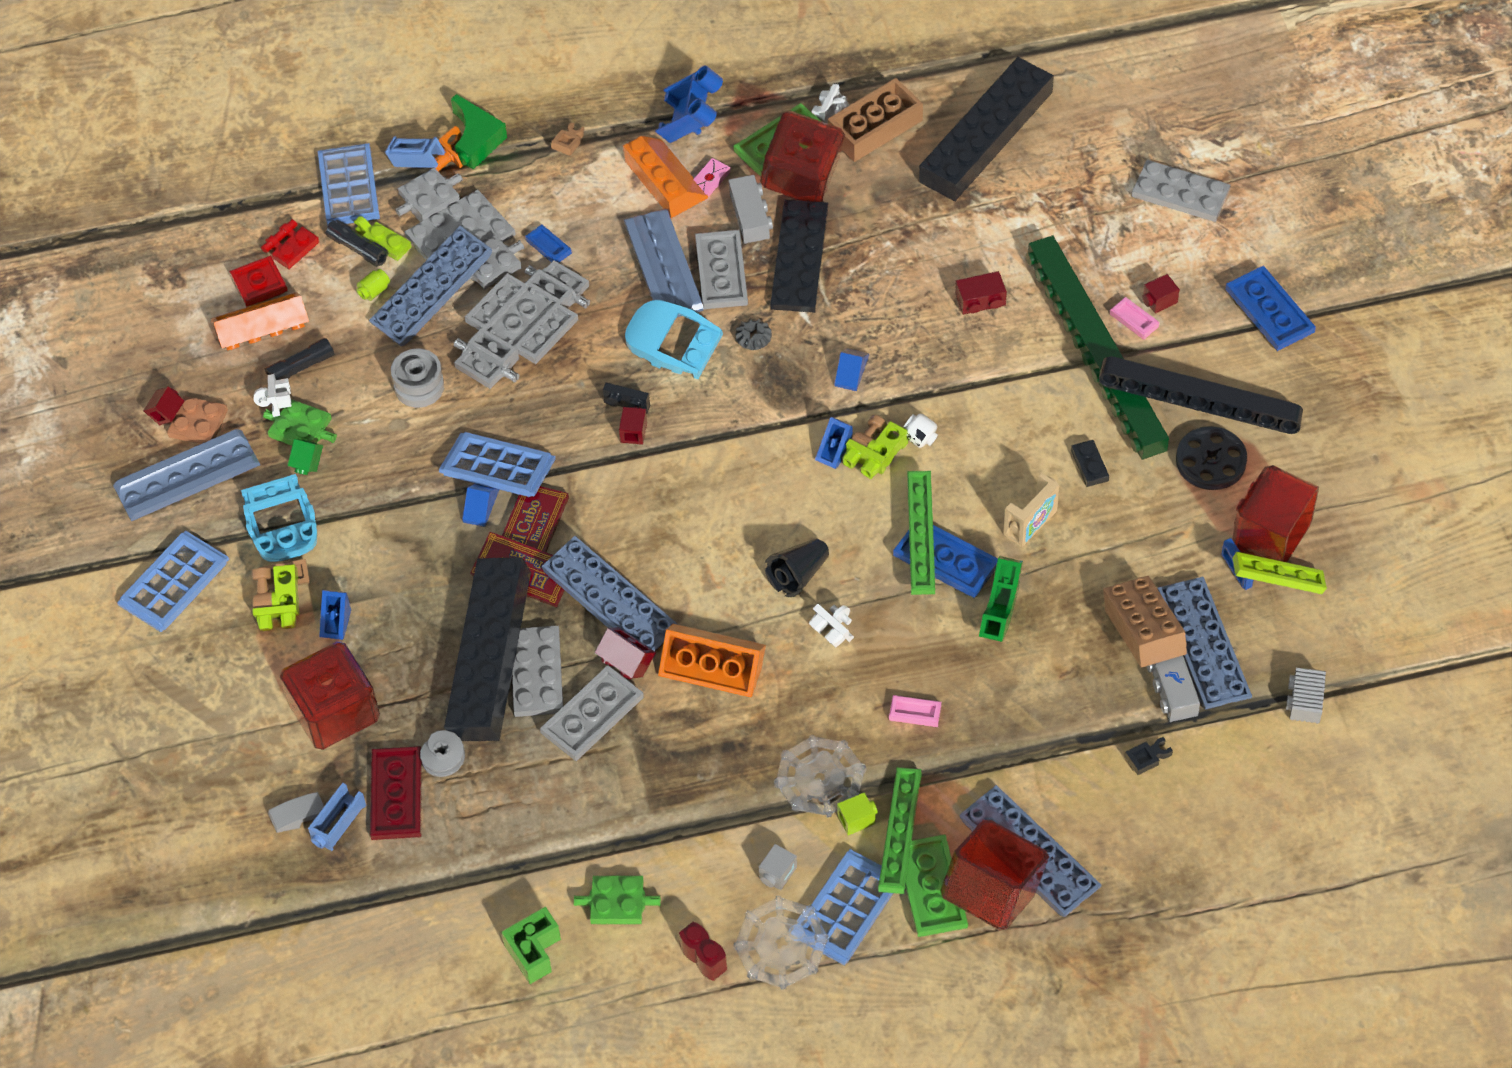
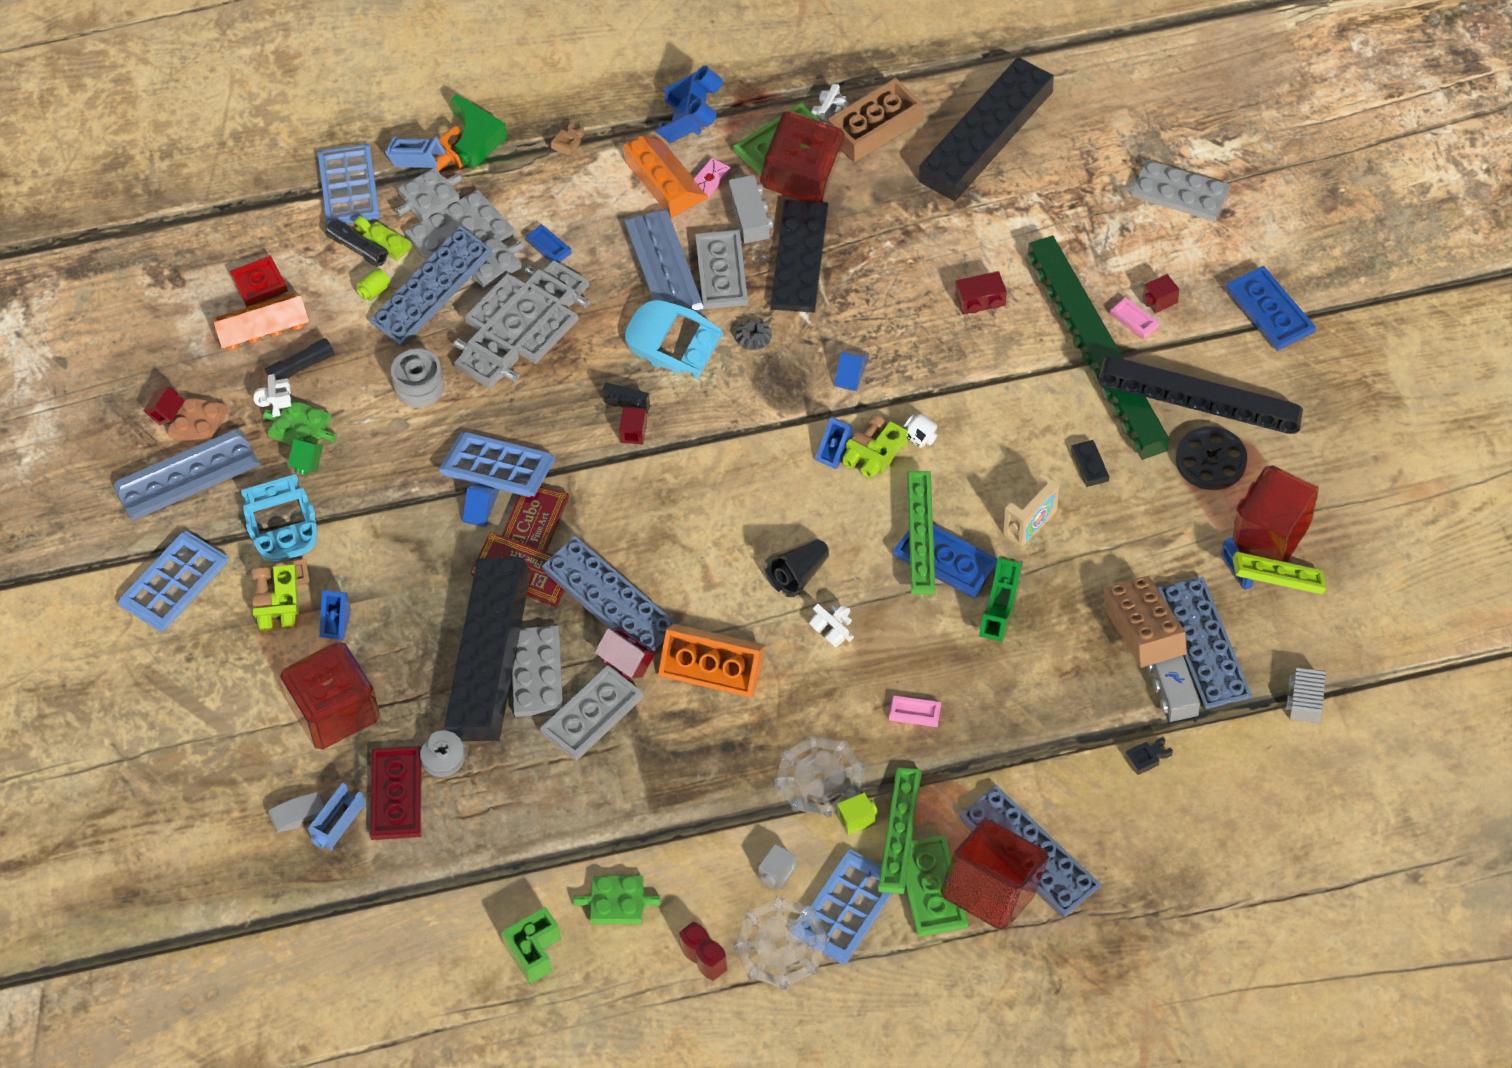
red plate [261,219,319,270] -> none

